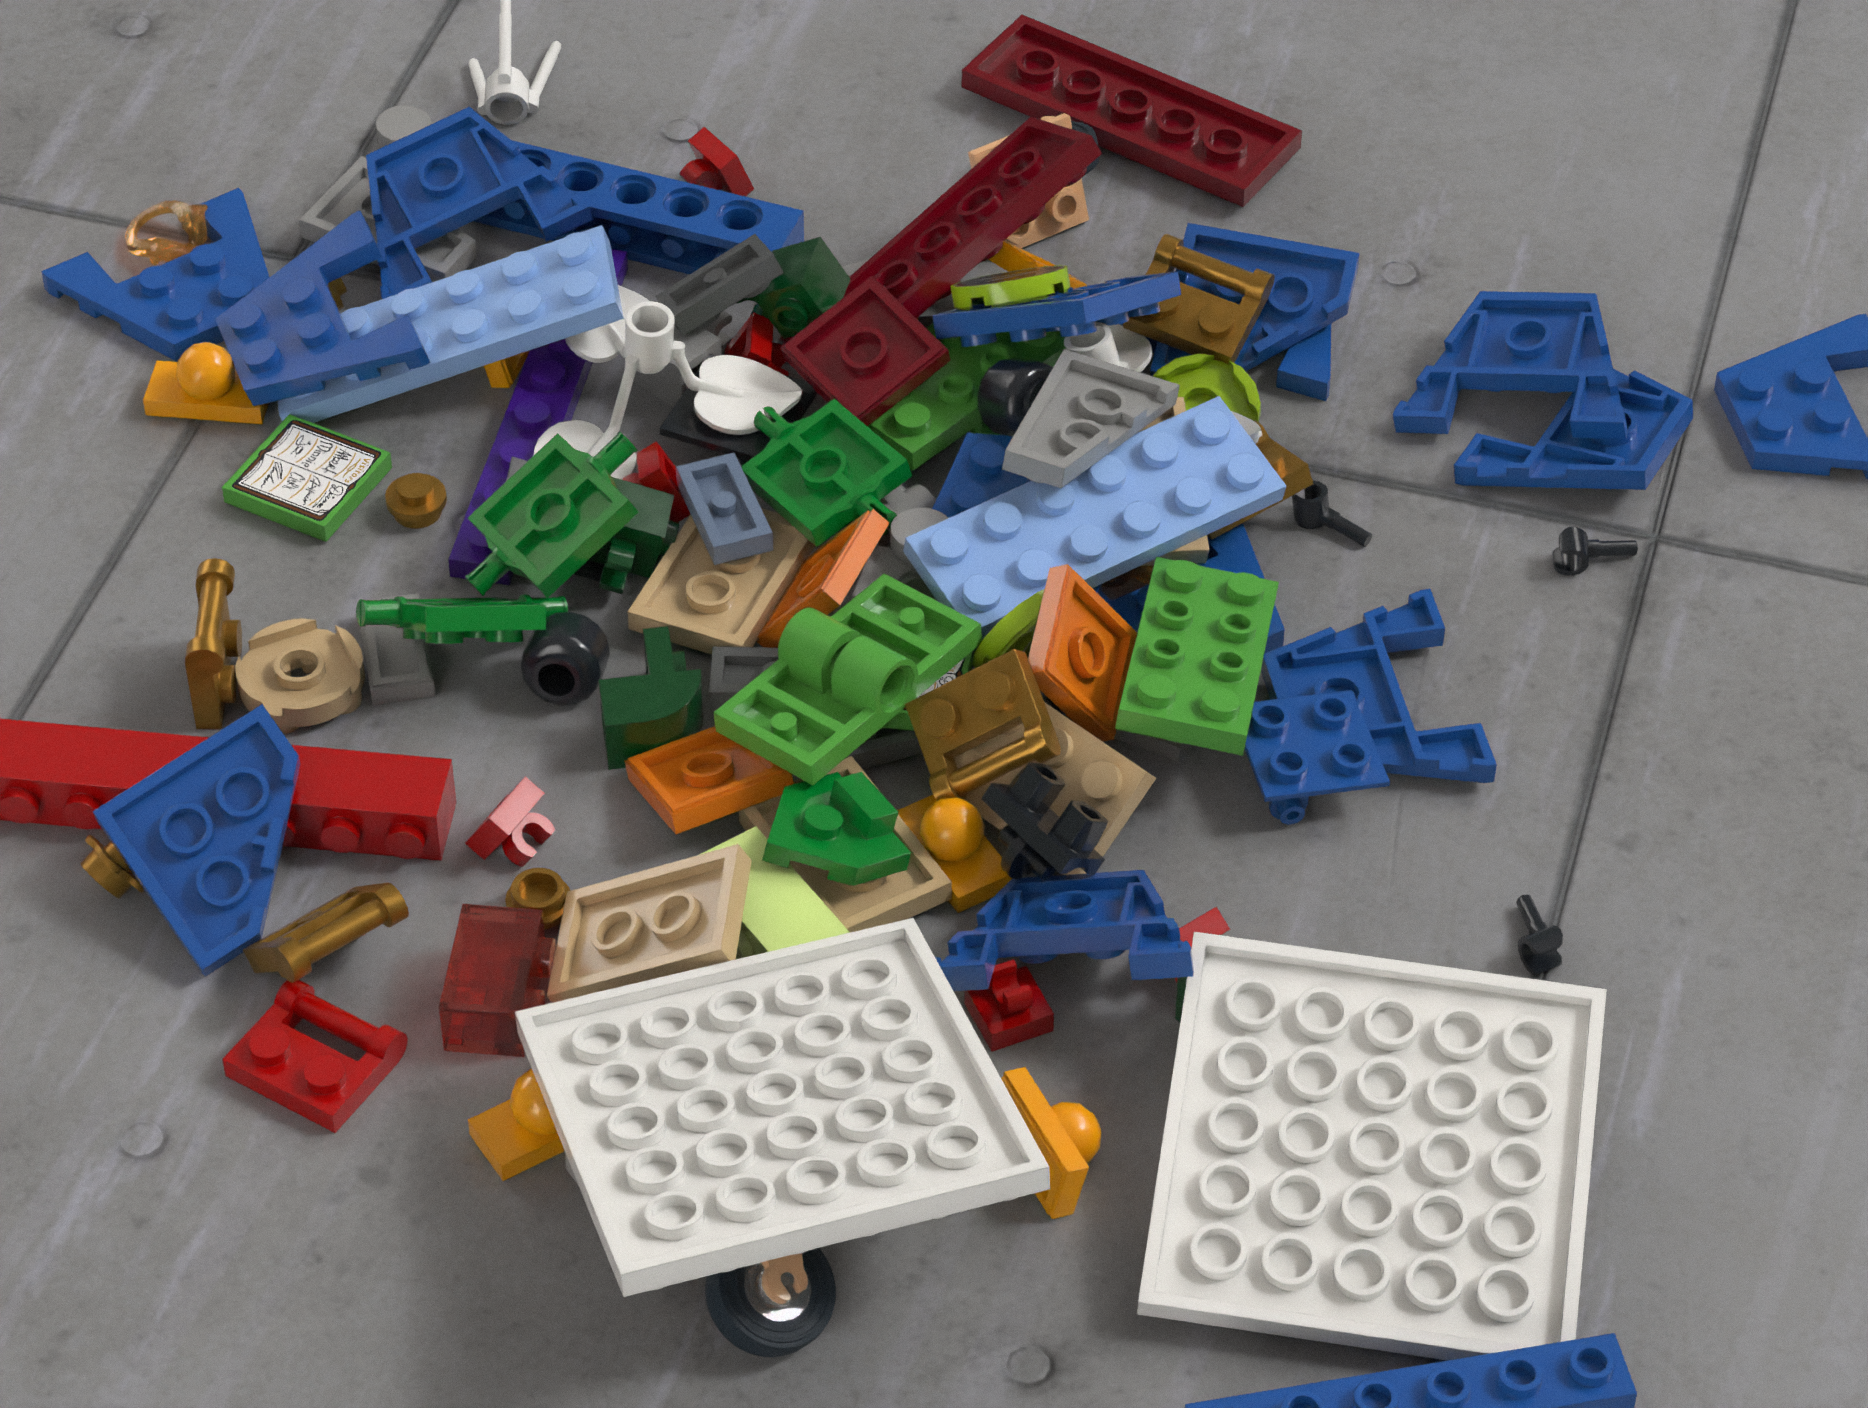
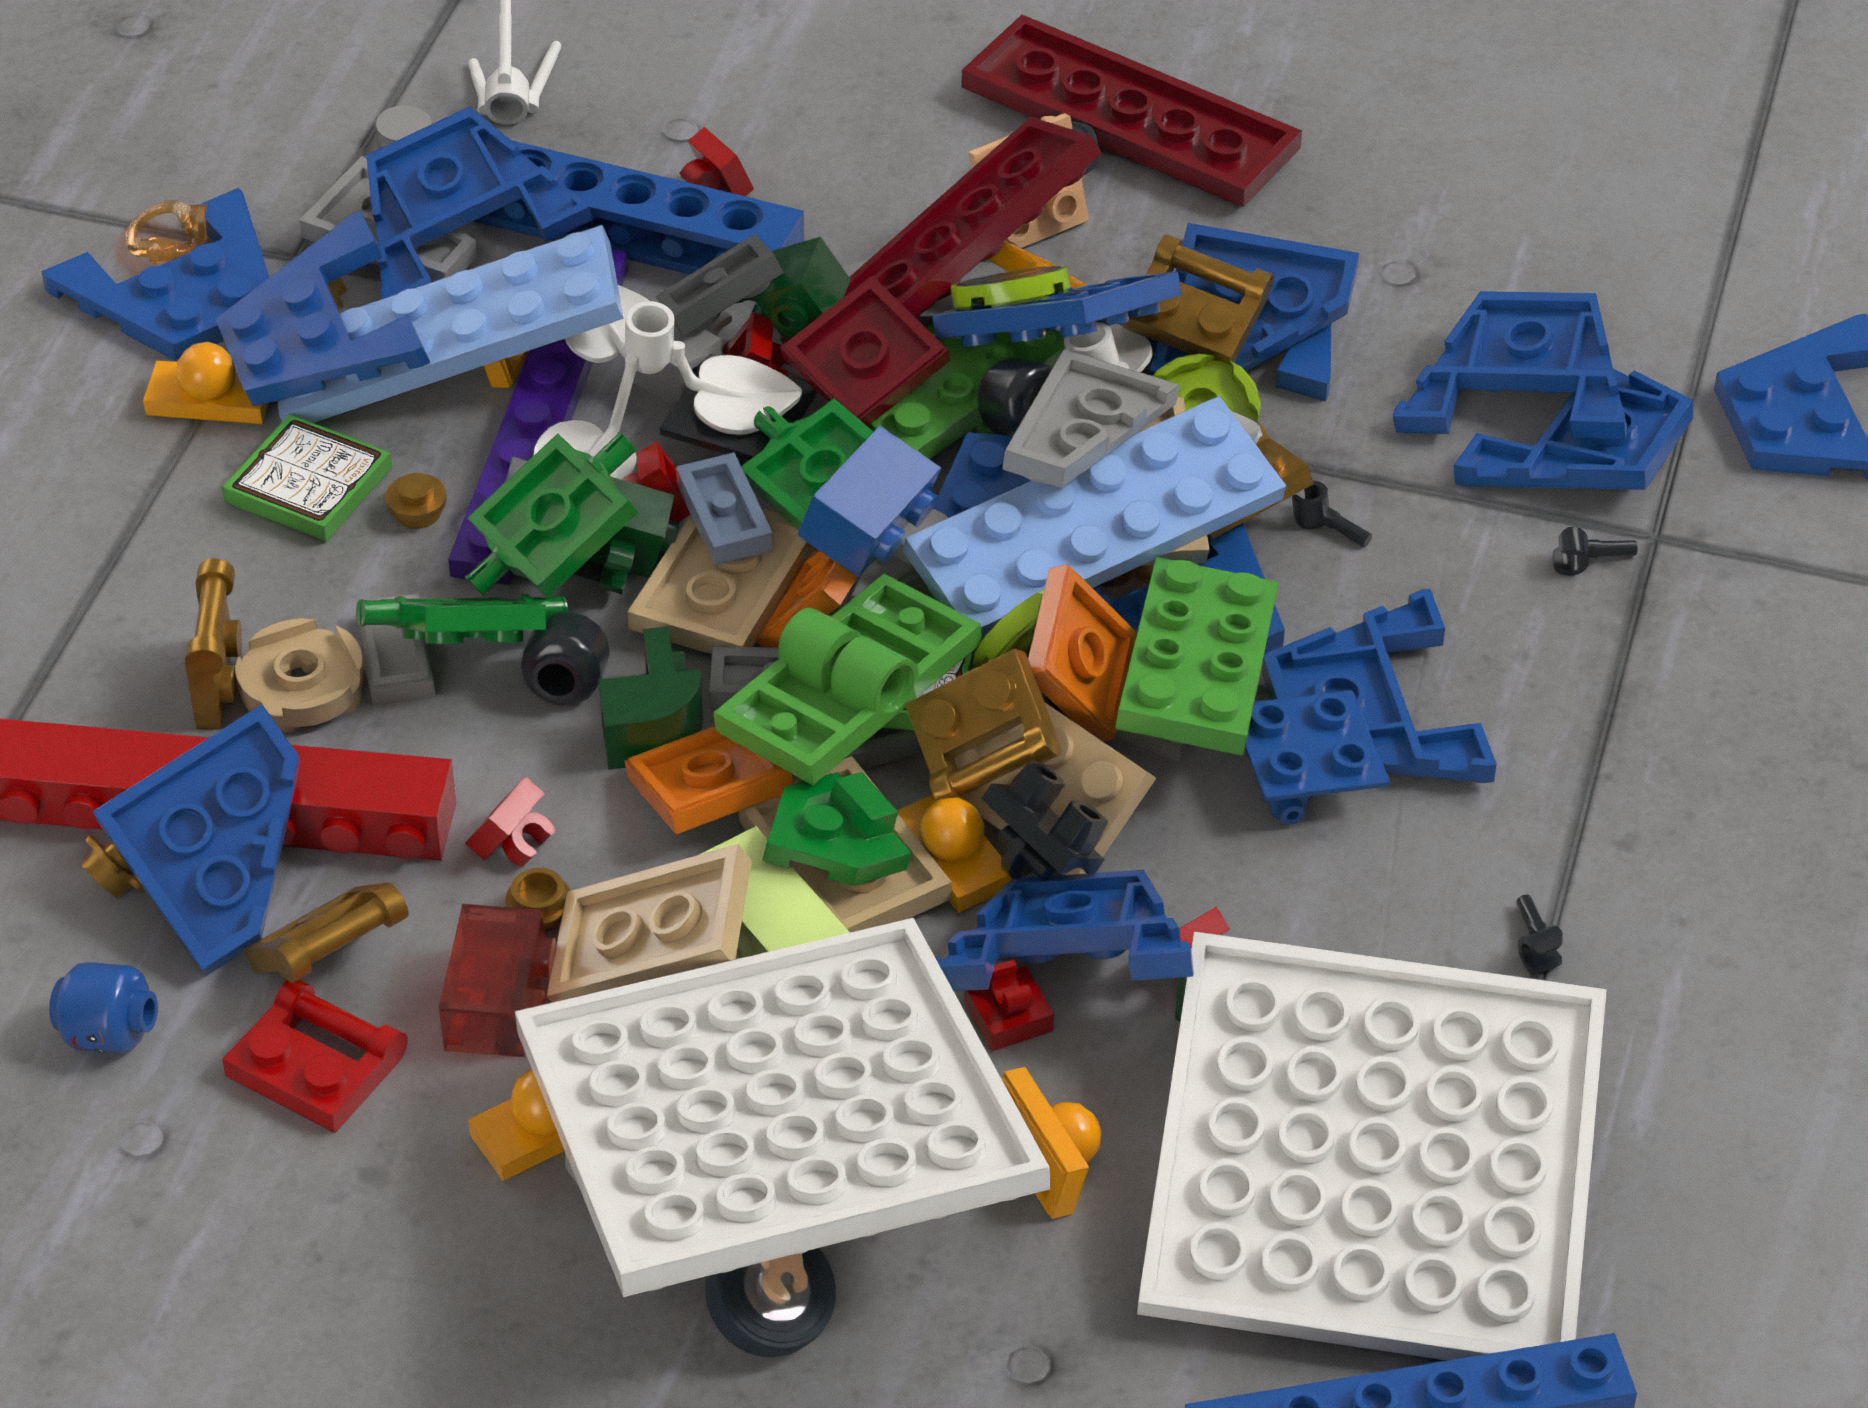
none -> blue head [49,962,158,1054]
none -> brick [797,426,941,578]

